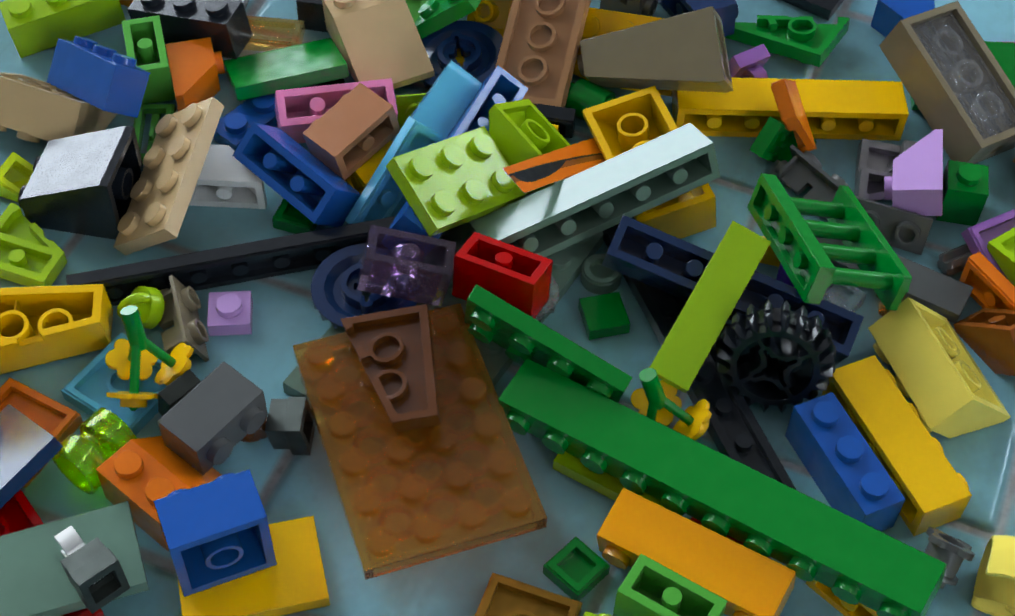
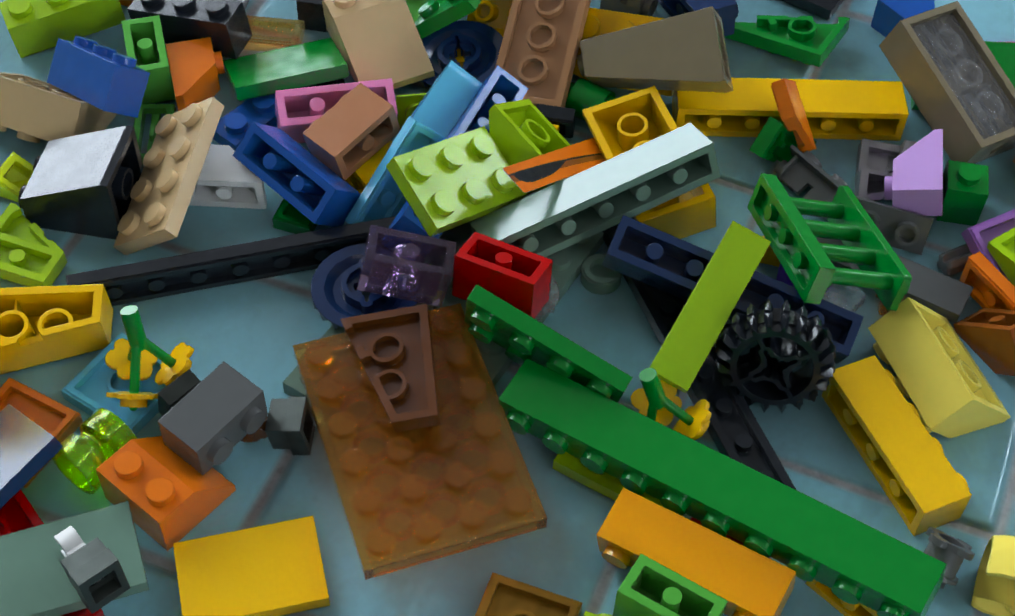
lime tile [117,286,165,329] -> none
blue brick [154,469,277,597] -> none
dark tan hinge [159,275,209,362] -> none
lavender plate [207,291,253,336] -> none
green tile [543,536,610,601] -> none
green tile [578,292,631,340] -> none
medium lavender tile [729,44,771,78] -> none
blue brick [785,392,906,532] -> none

